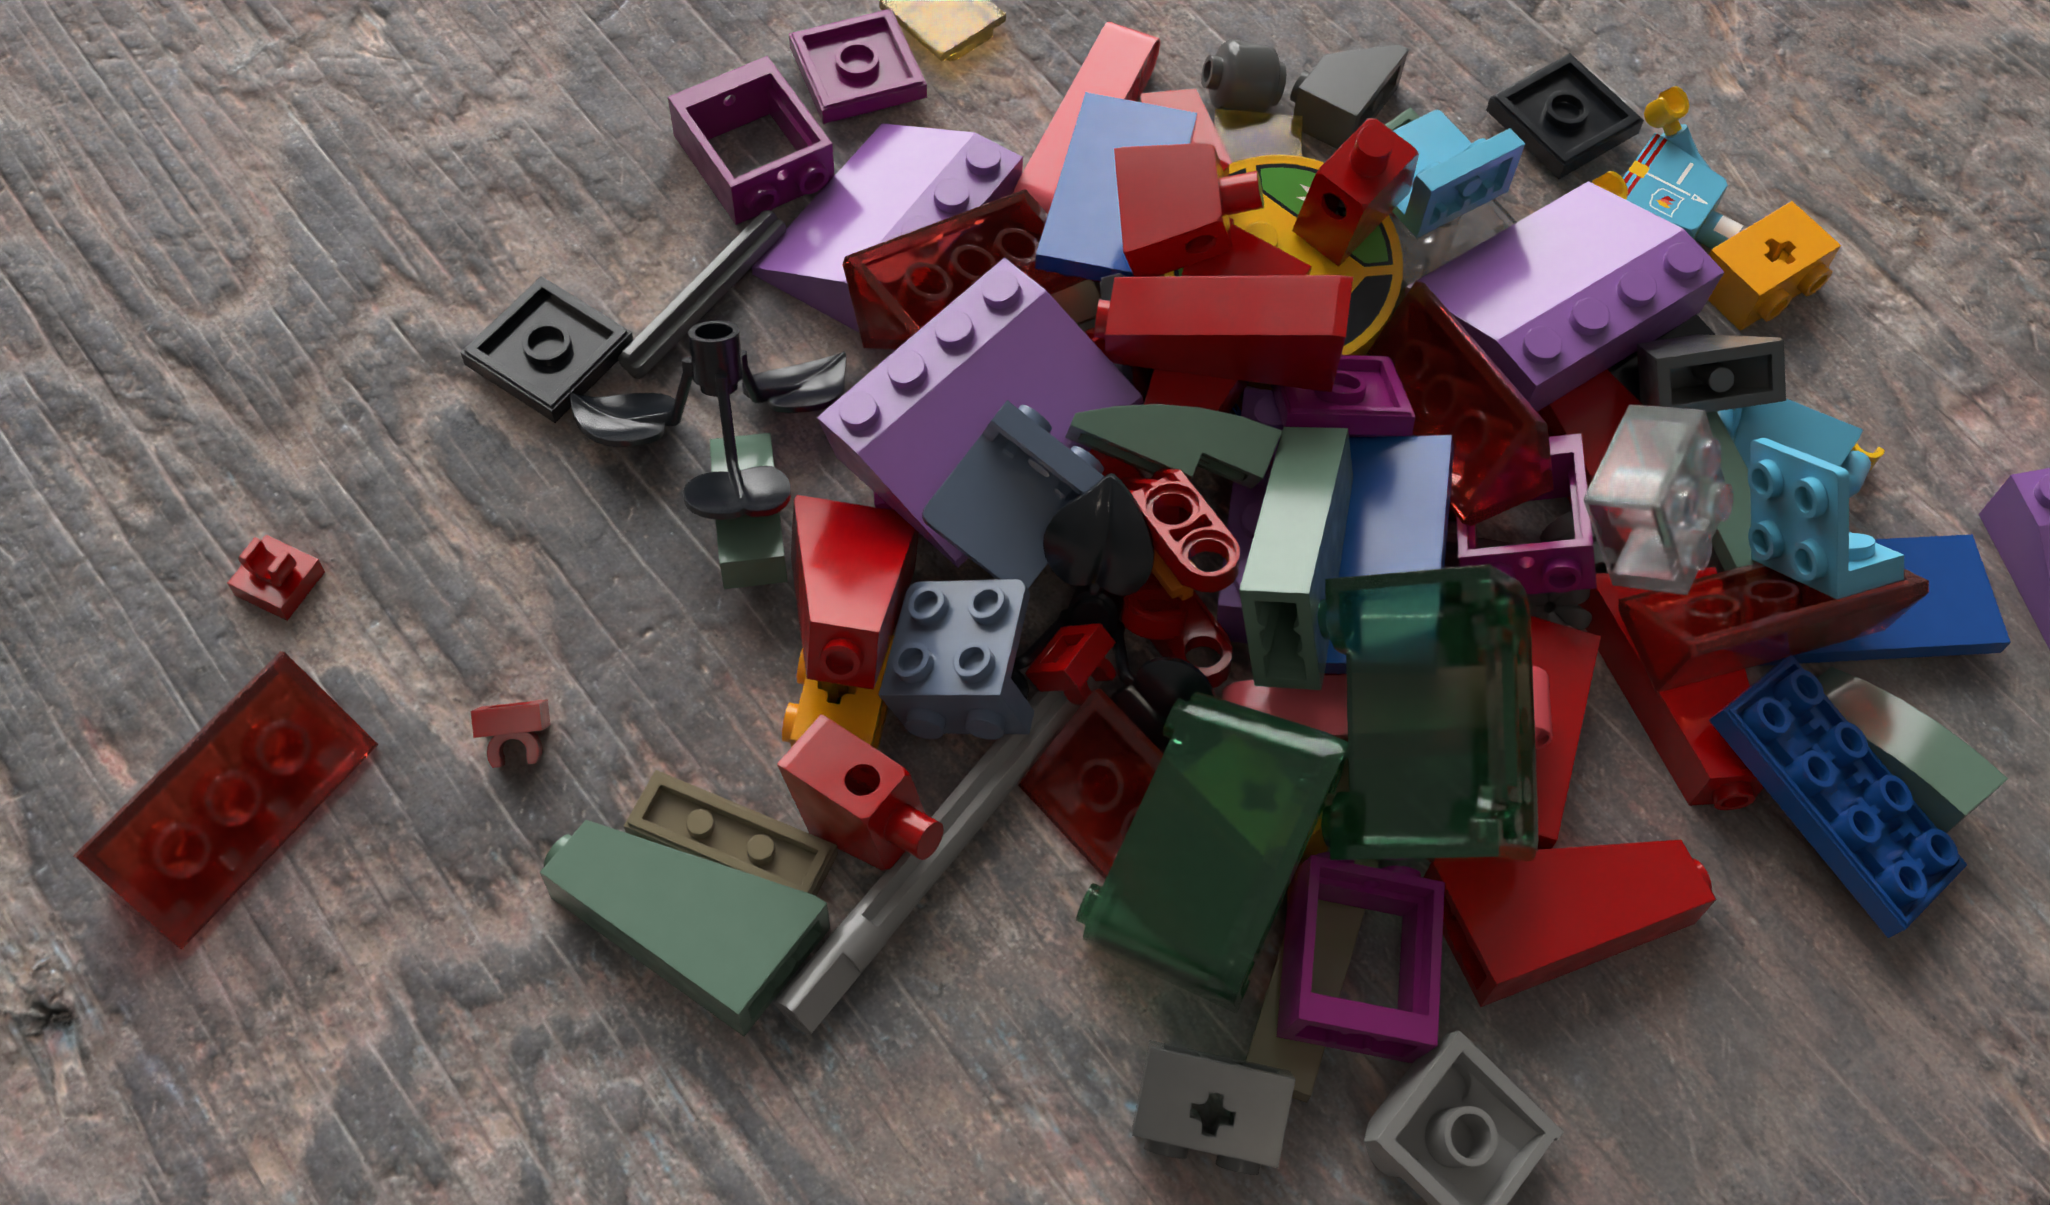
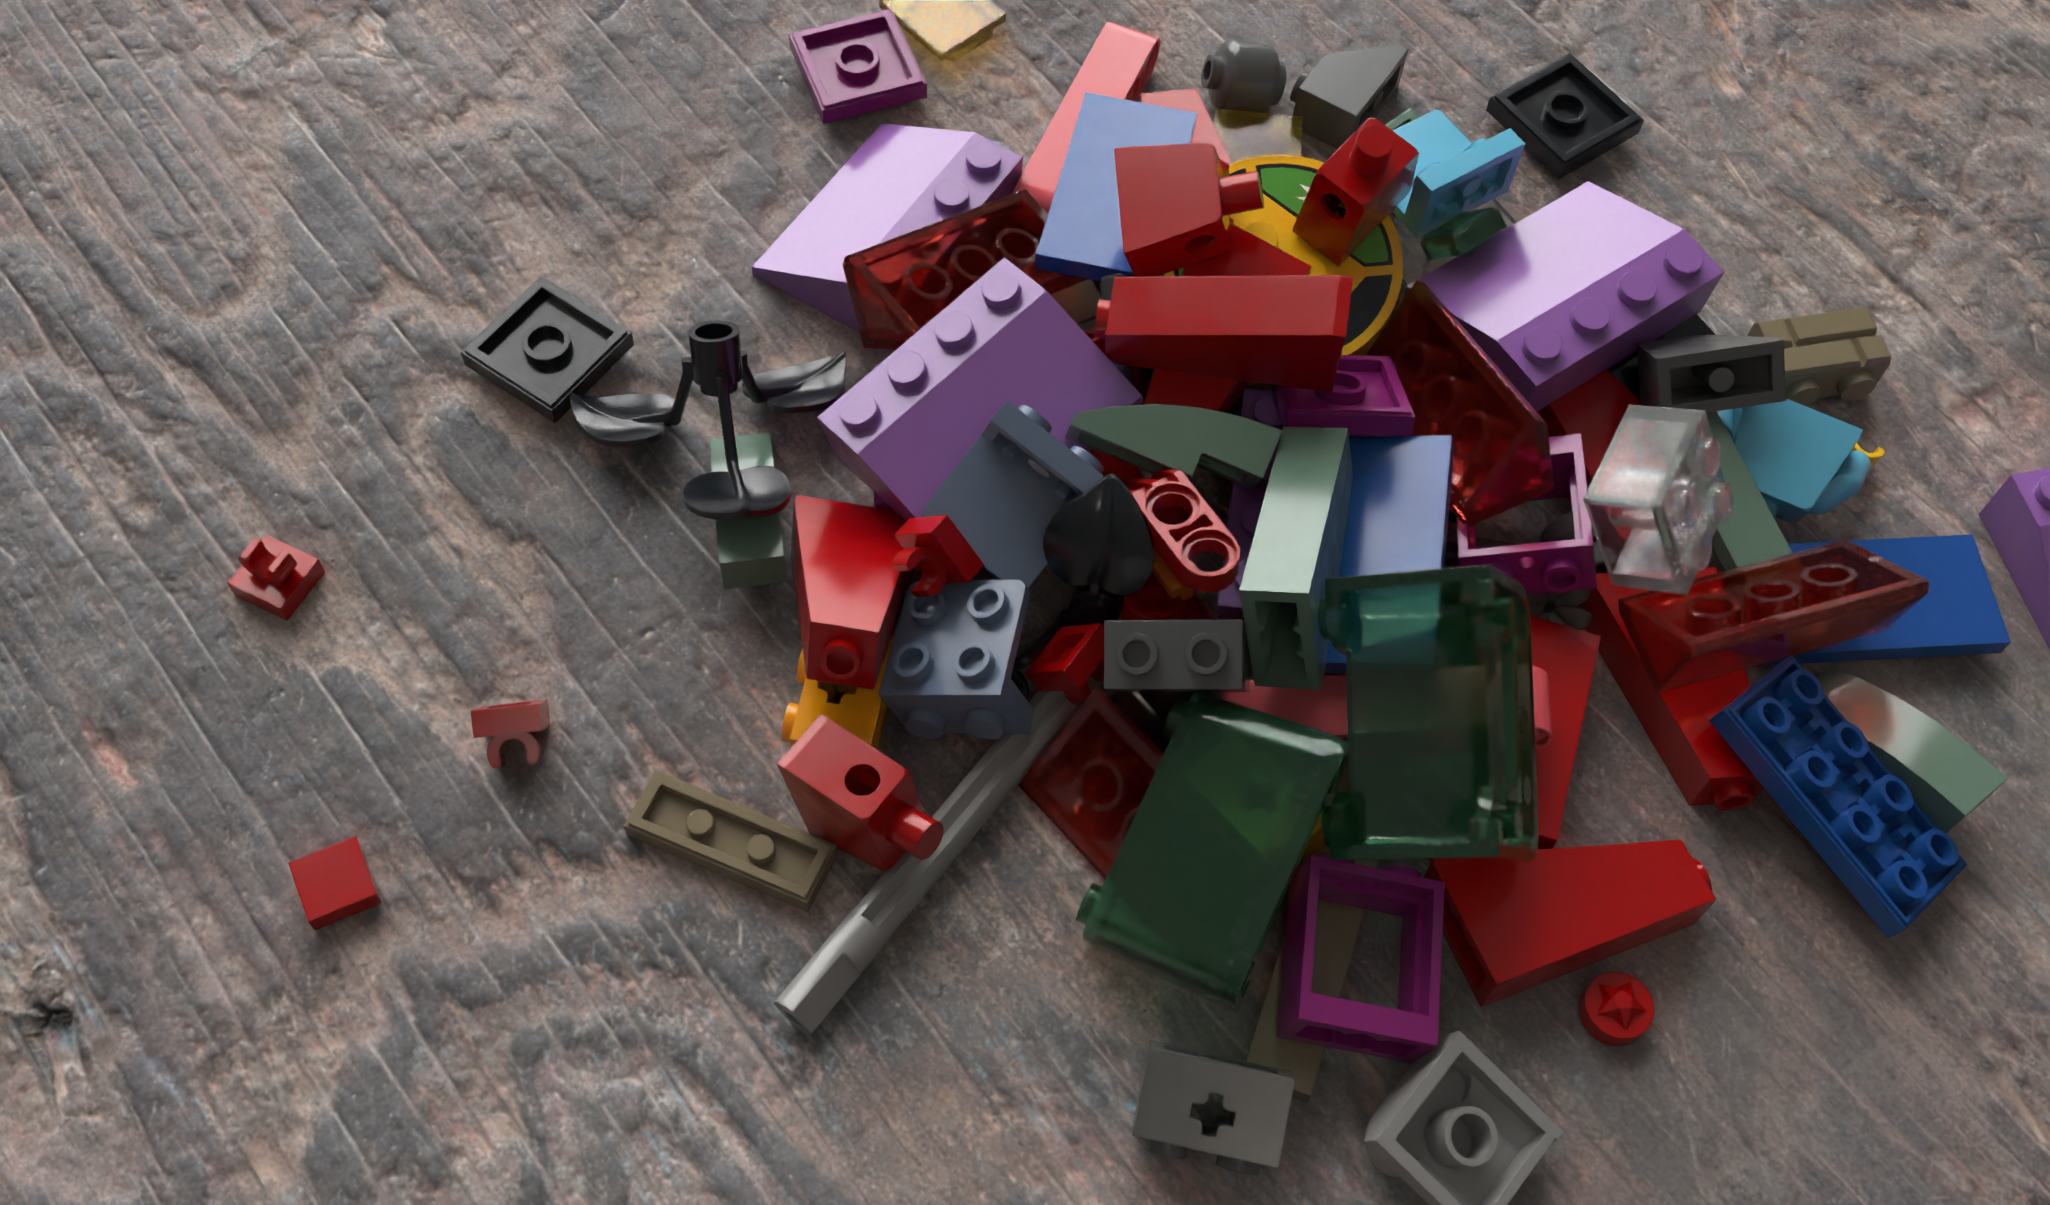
clear red slope [73,651,379,950] -> none
sand green slope [540,820,830,1037] -> none
dark grey axle [618,210,786,379] -> none
magenta window [668,55,835,225] -> none
medium azure torso [1592,86,1744,249] -> none
light orange brick [1708,201,1841,331] -> none
medium azure bracket [1748,438,1904,600] -> none
none -> red tile [288,836,382,931]
none -> red tile [891,515,984,597]
none -> dark grey brick [1104,619,1250,692]
none -> clear green tile [1420,207,1507,260]
none -> red tile [1578,971,1655,1046]
none -> dark tan brick [1747,307,1891,406]

